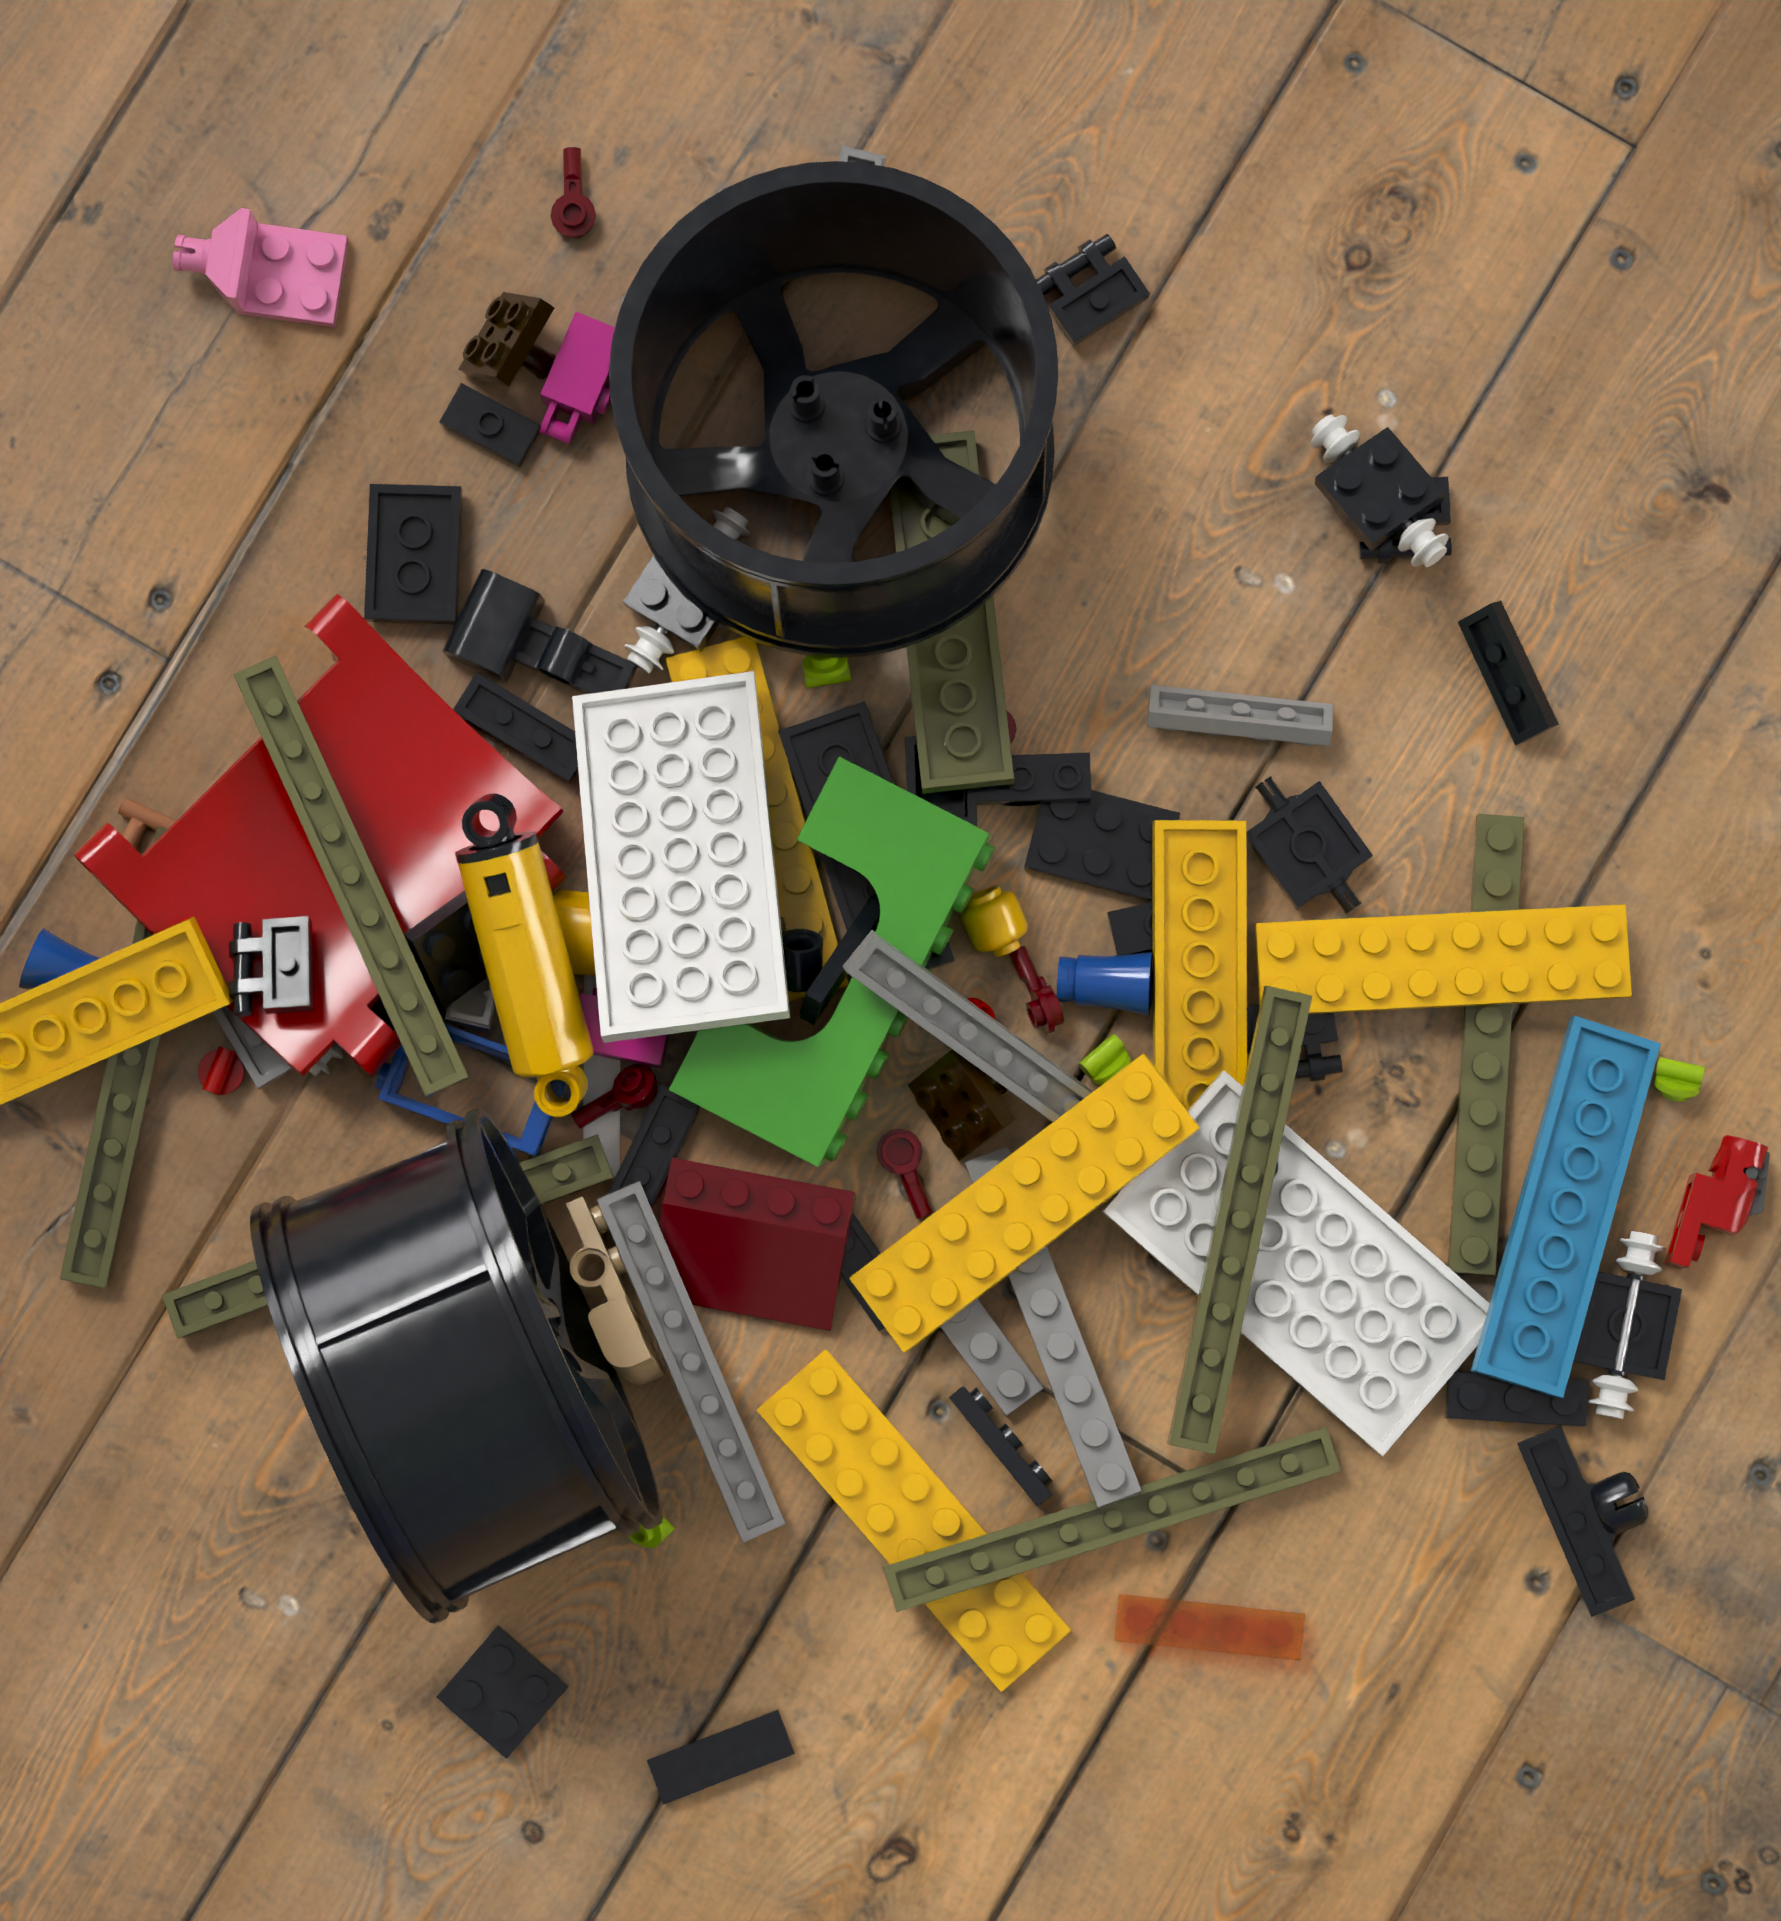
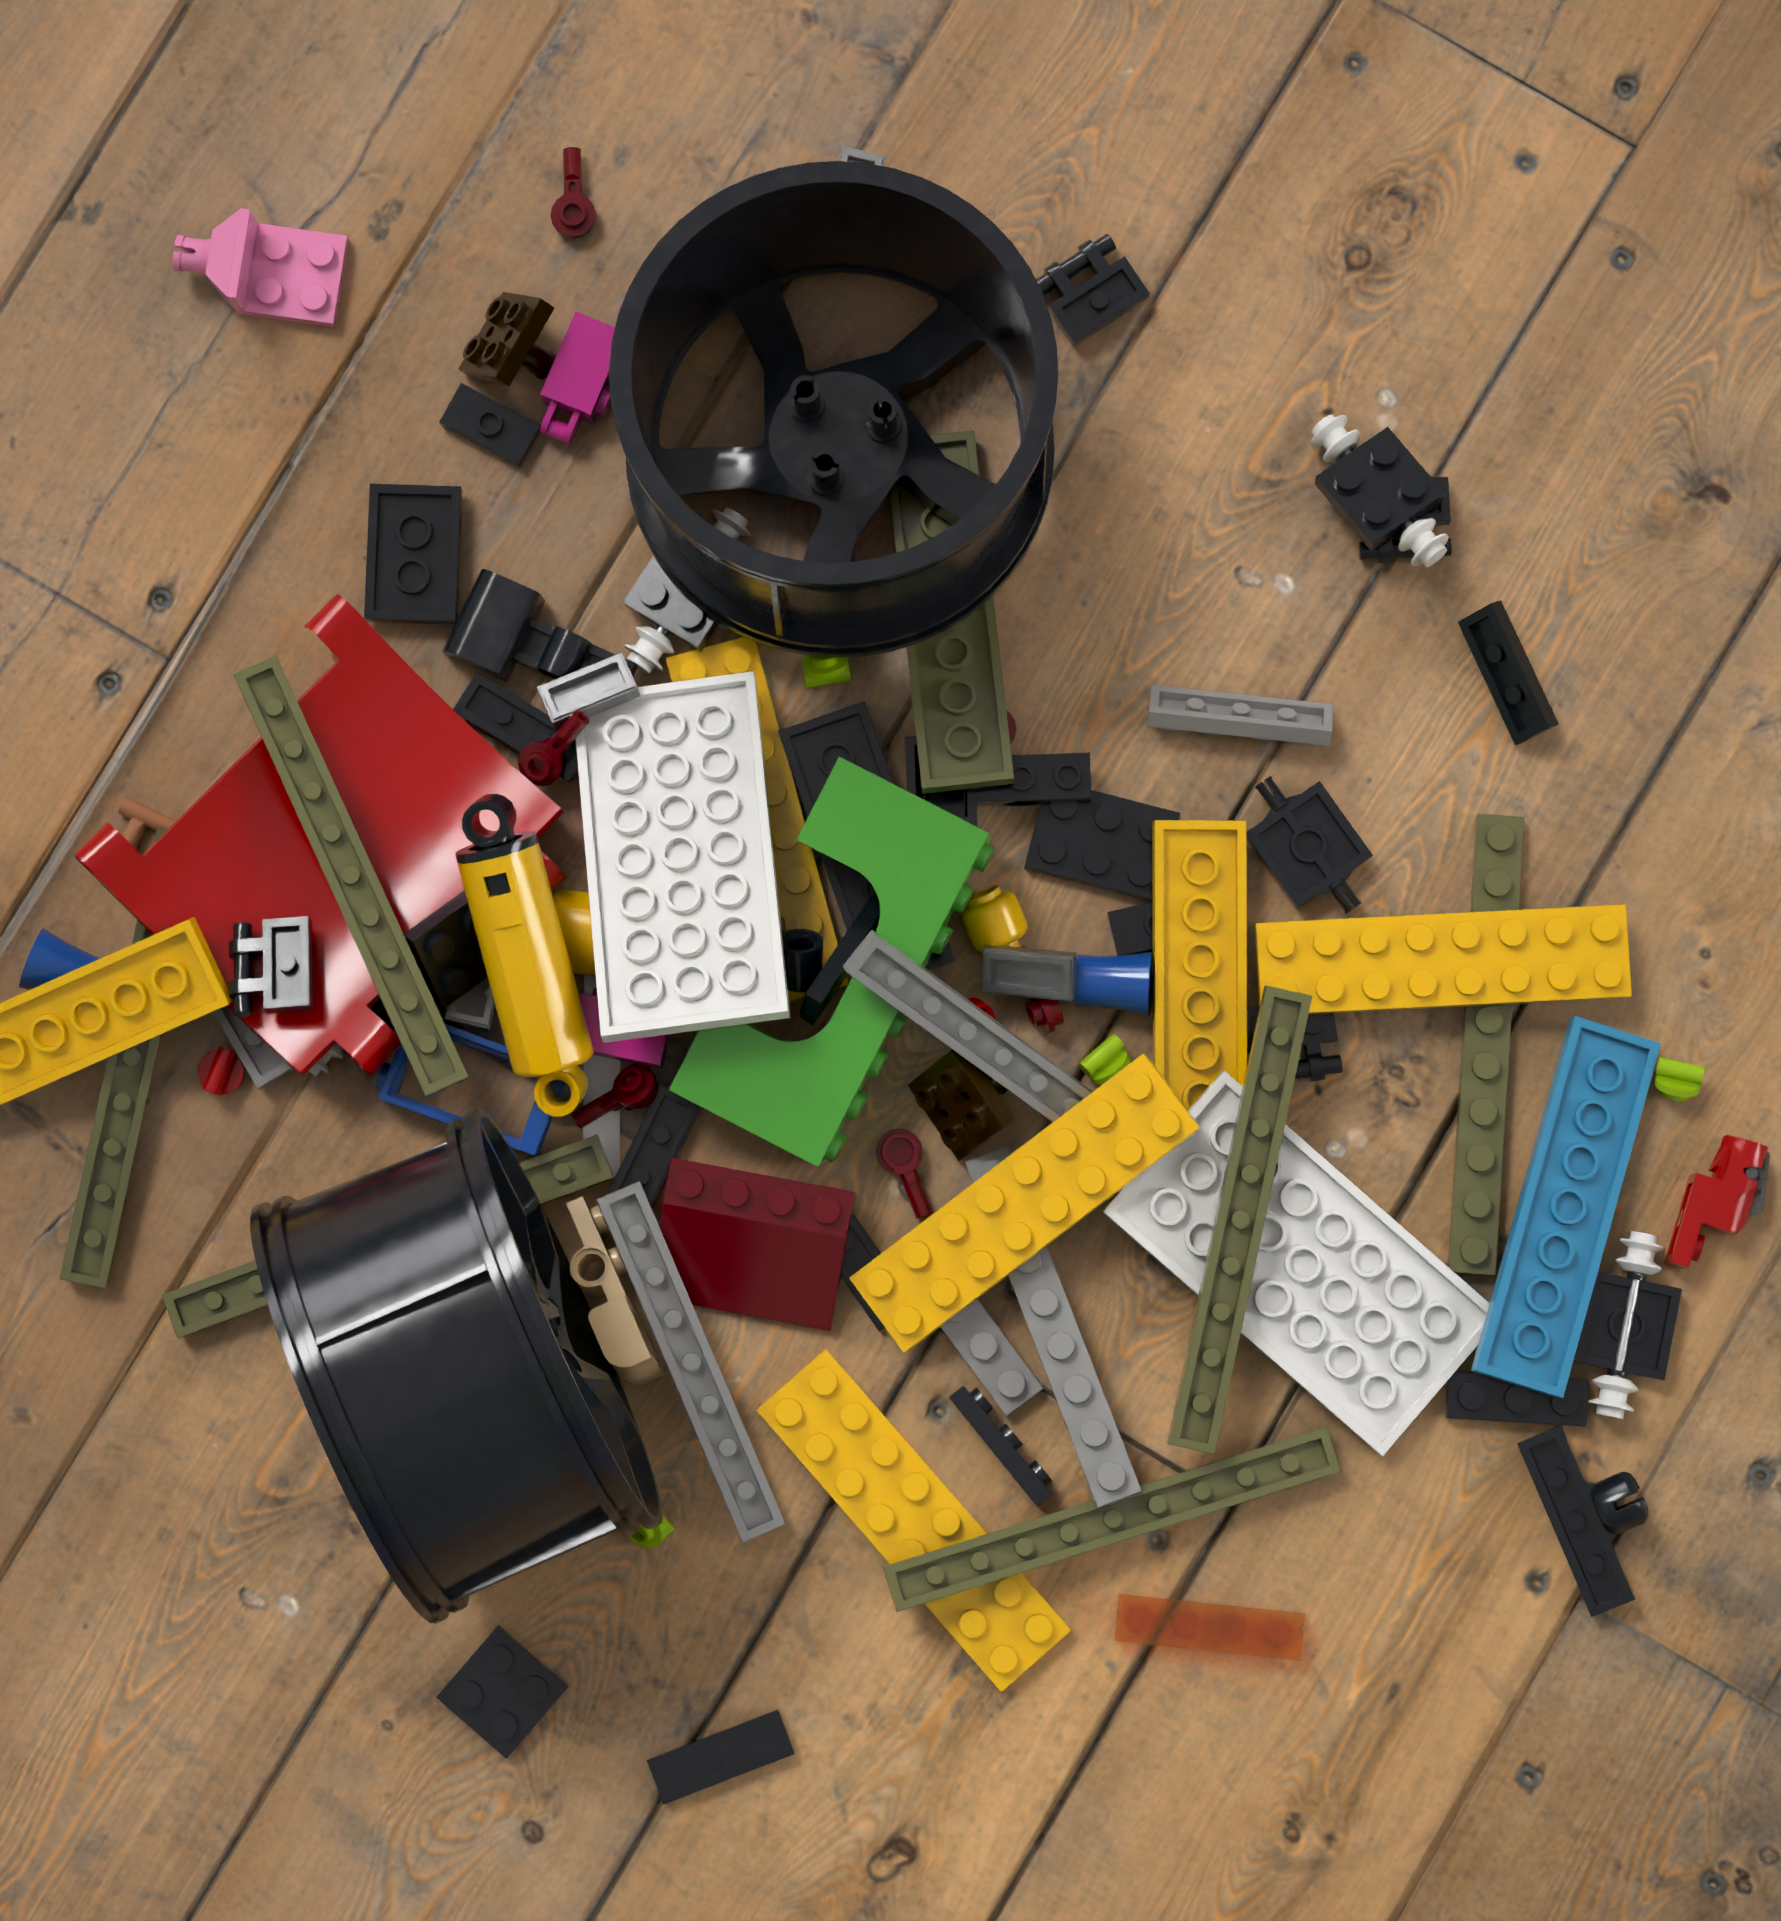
none -> dark red plate [518,710,589,786]
none -> tile [537,653,640,731]
none -> flat silver tile [981,945,1077,1001]

